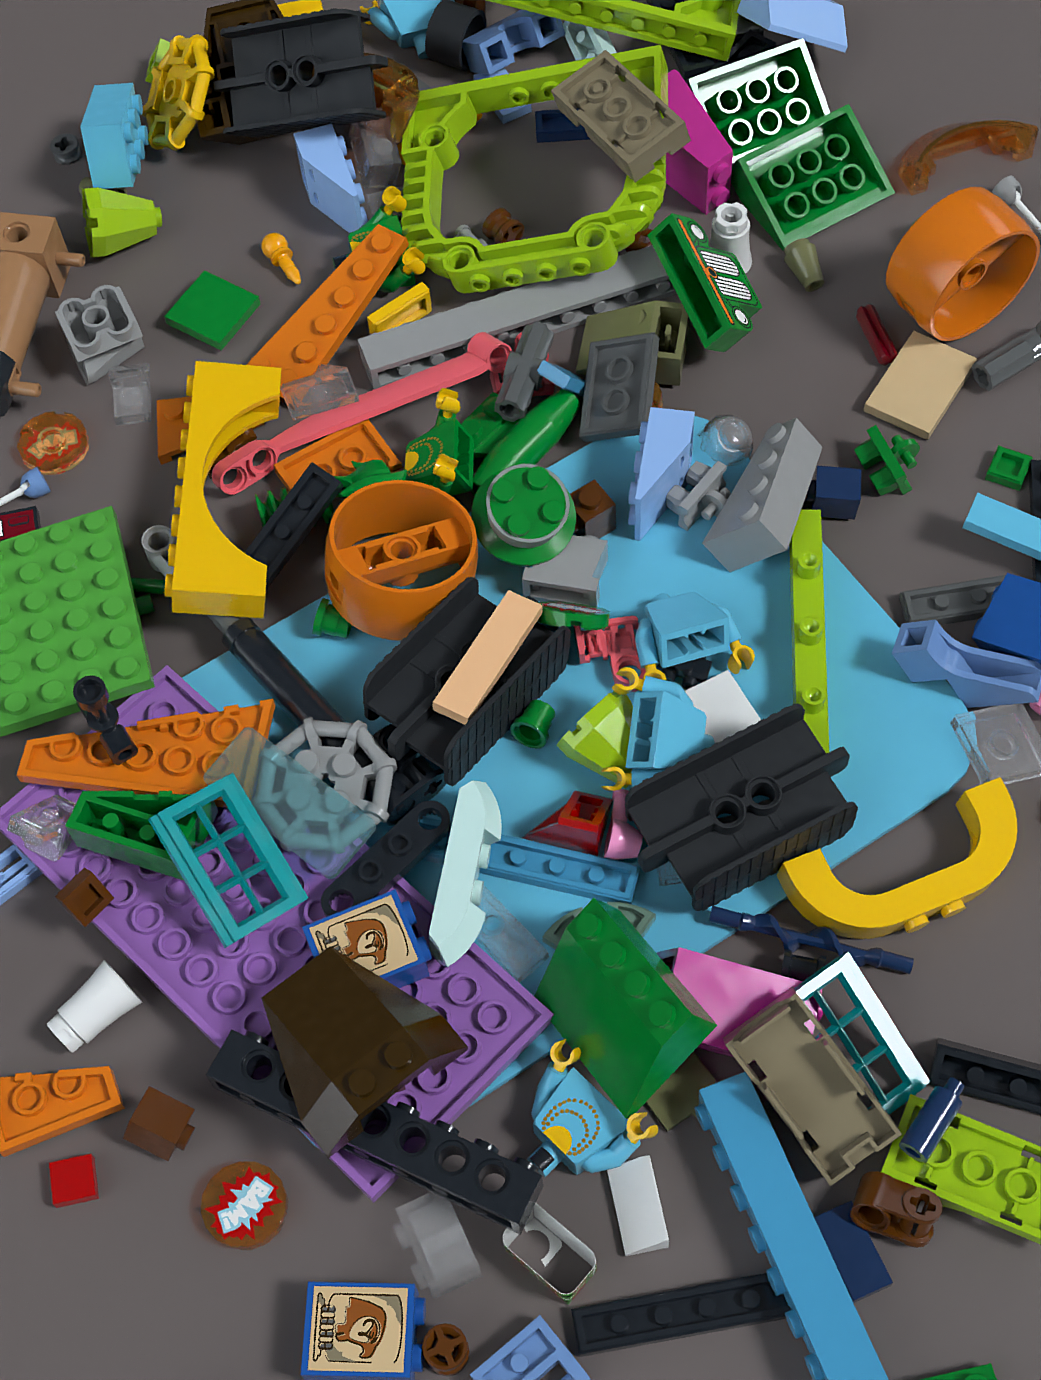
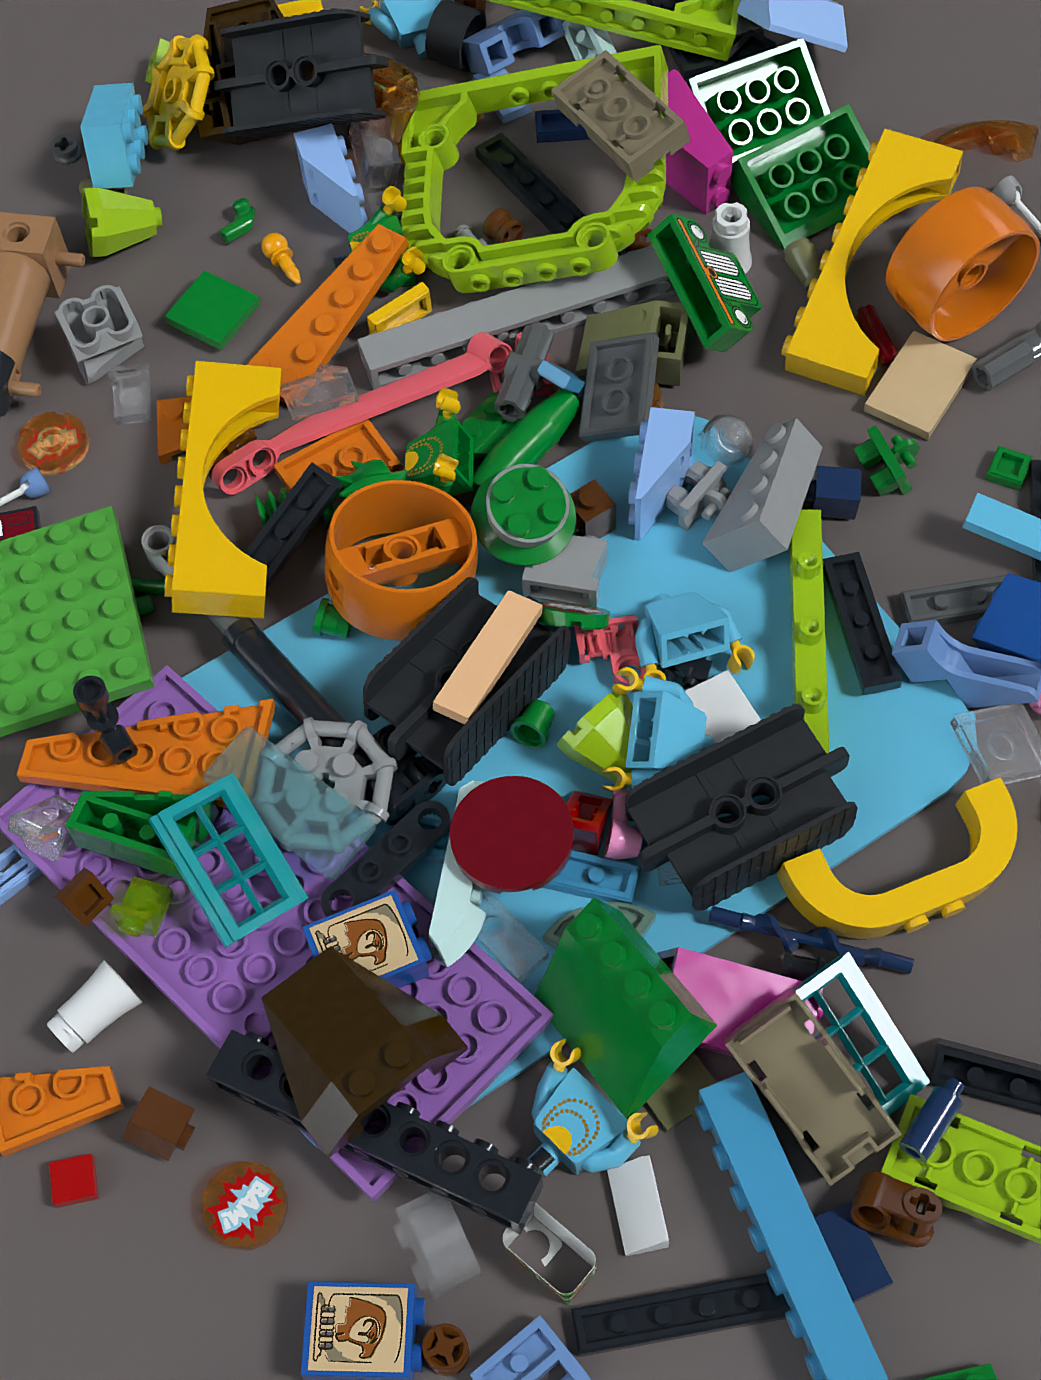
none -> clear neon green bracket [110,876,174,937]
none -> green arm [219,198,255,244]
none -> dark red tile [450,776,574,894]
none -> black plate [475,132,621,256]
none -> yellow arch [781,129,963,396]
none -> black plate [823,552,902,695]

